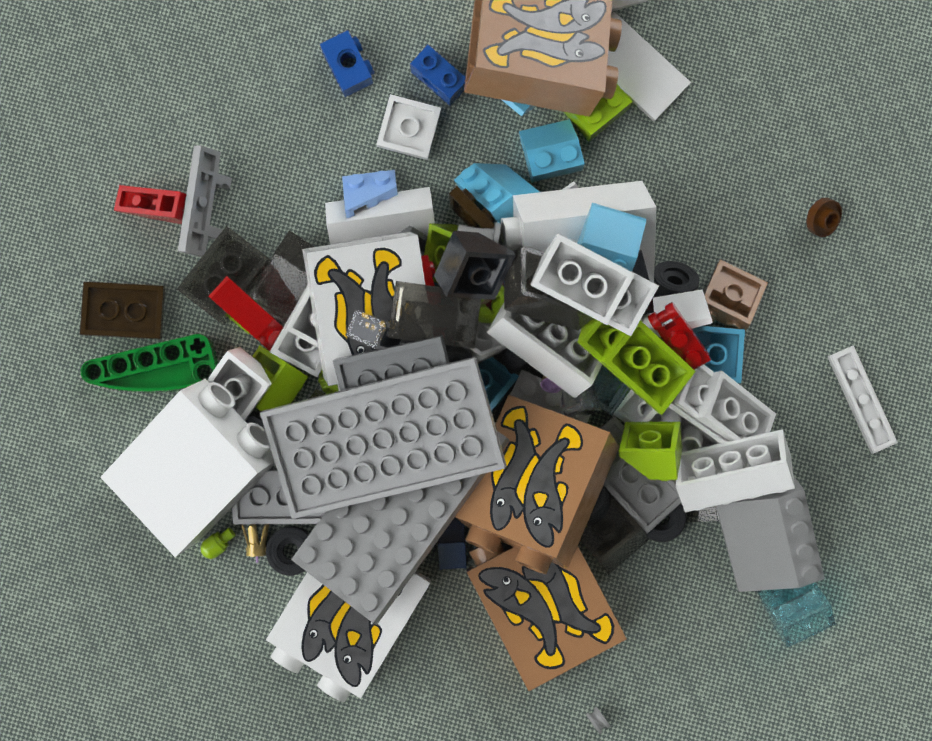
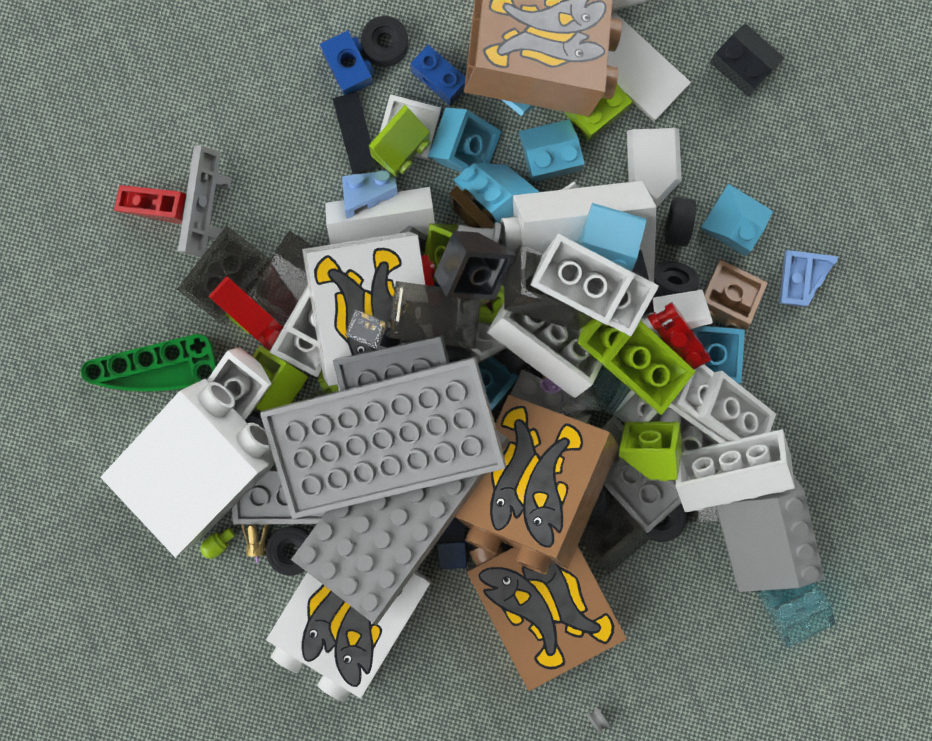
dark brown plate [80,281,165,340] -> none
reddish brown plate [806,197,842,237] -> none
white tile [828,345,898,454] -> none
none -> black tile [332,92,378,174]
none -> black tyre [361,16,409,67]
none -> lime slope [369,105,431,177]
none -> medium azure slope [427,108,501,172]
none -> white tile [626,128,682,207]
none -> black tyre [665,197,696,247]
none -> medium azure slope [700,184,773,256]
none -> black slope [710,23,784,97]
none -> light blue wing [779,250,838,307]

